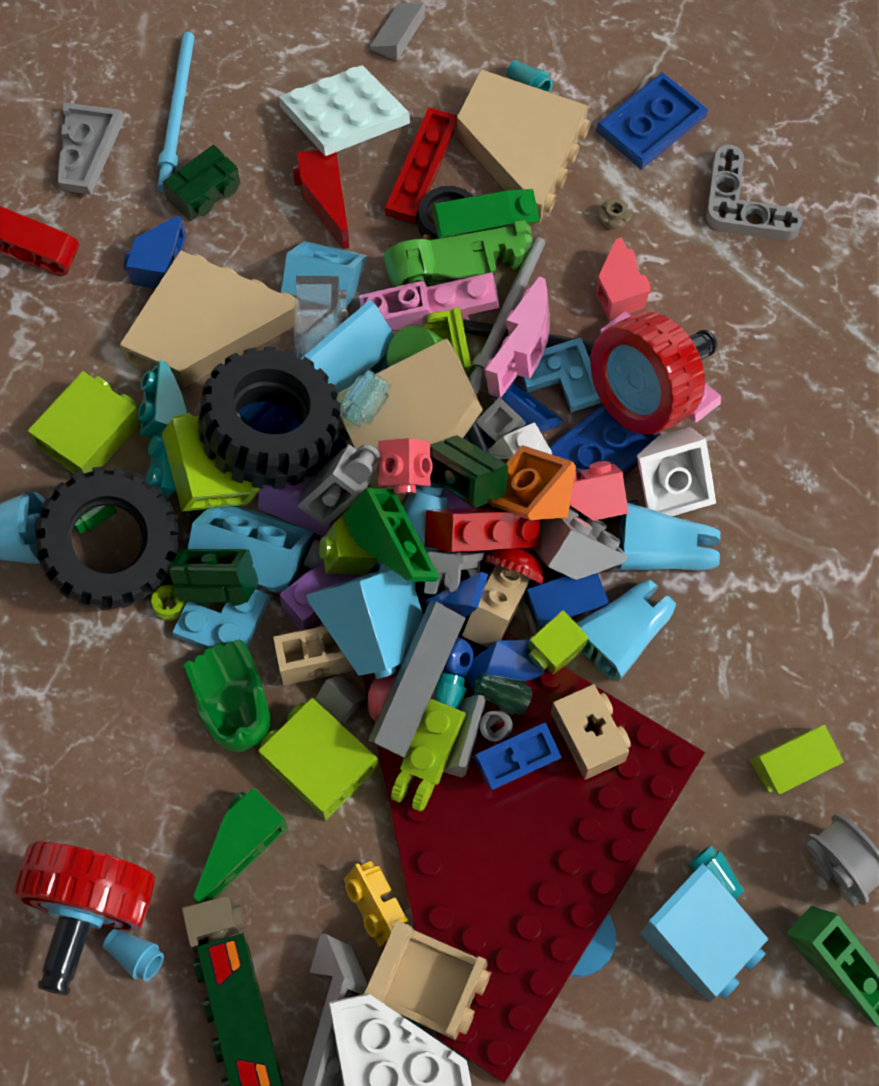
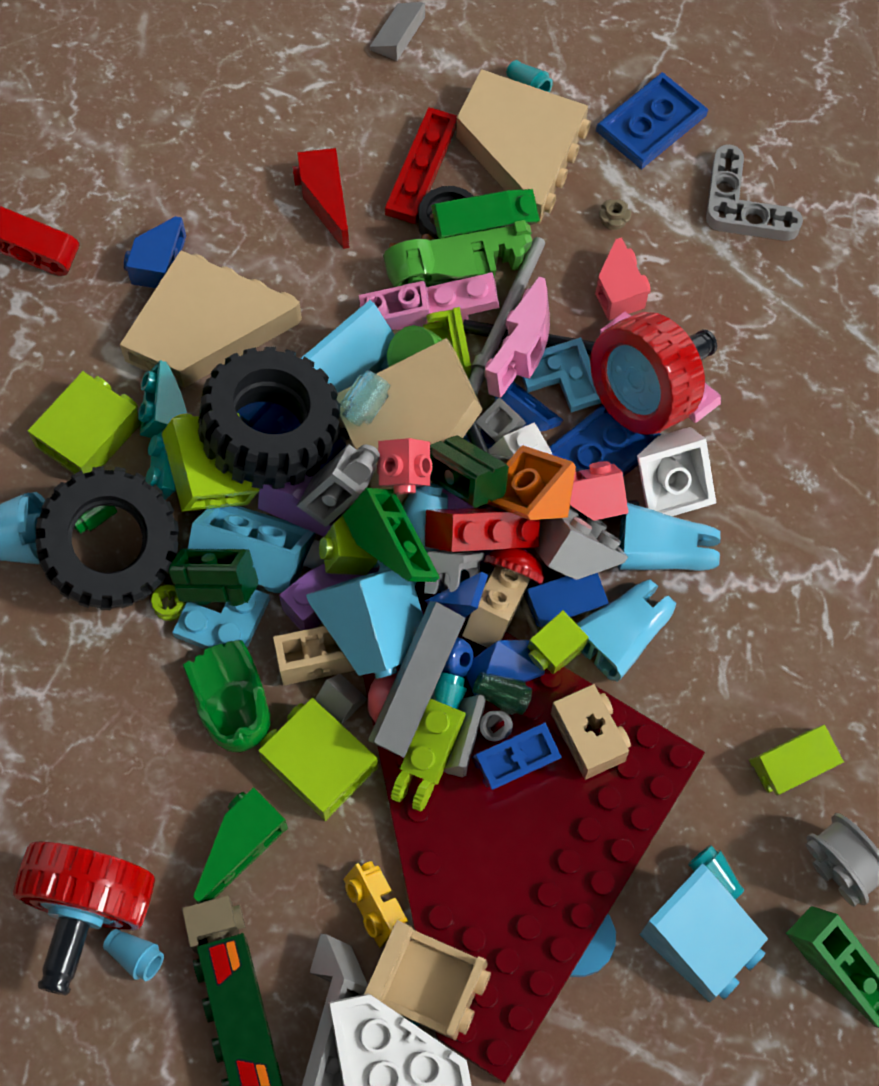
light grey wing [58,102,125,195] -> none
medium azure bar [157,32,195,193] -> none
dark green brick [162,145,241,221] -> none
light aqua plate [279,65,410,156] -> none
medium azure slope [281,241,367,310] -> none
clear slope [294,276,348,358] -> none

